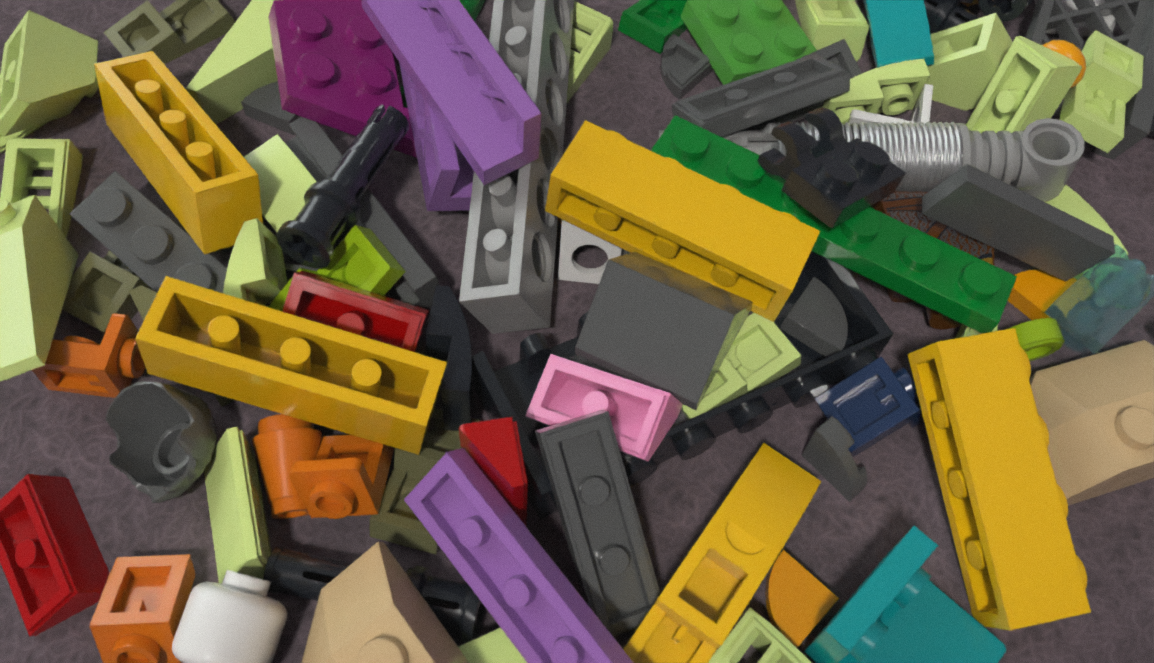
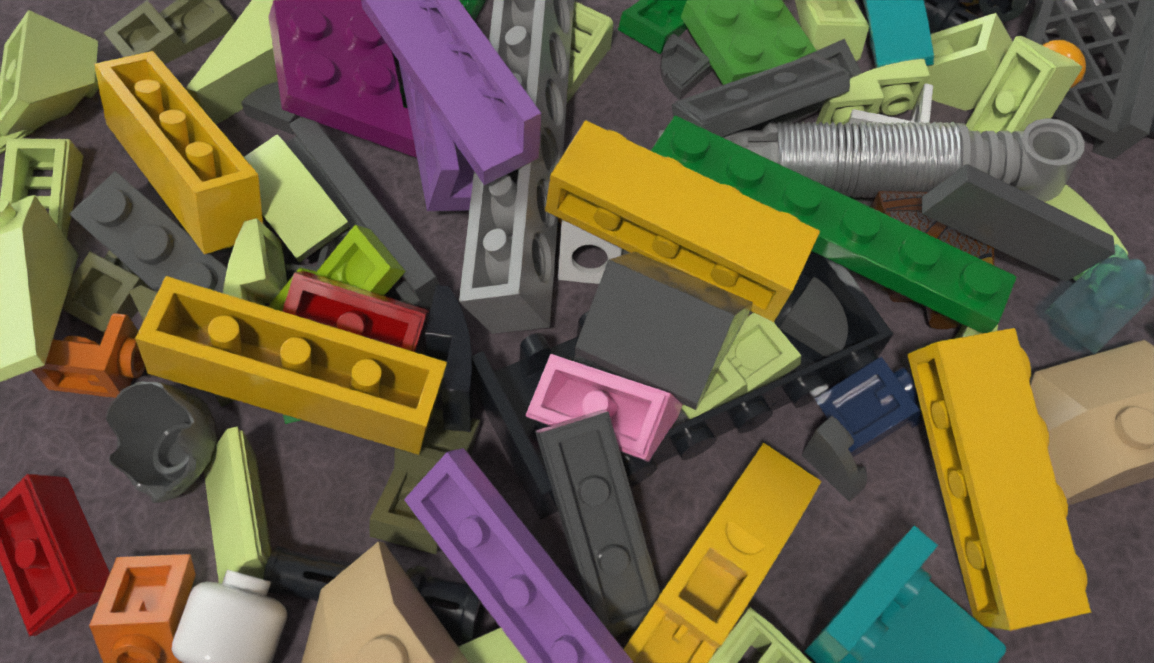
orange cone [252,414,322,519] -> none
black pin [276,105,409,269] -> none
orange bracket [289,435,394,519] -> none
red slope [458,417,527,528] -> none
black plate [758,107,906,229] -> none
light orange tile [765,550,839,648] -> none
light orange tile [1008,269,1089,320] -> none
lime tile [1008,318,1065,361] -> none
yellowish green slope [1059,30,1143,153] -> none

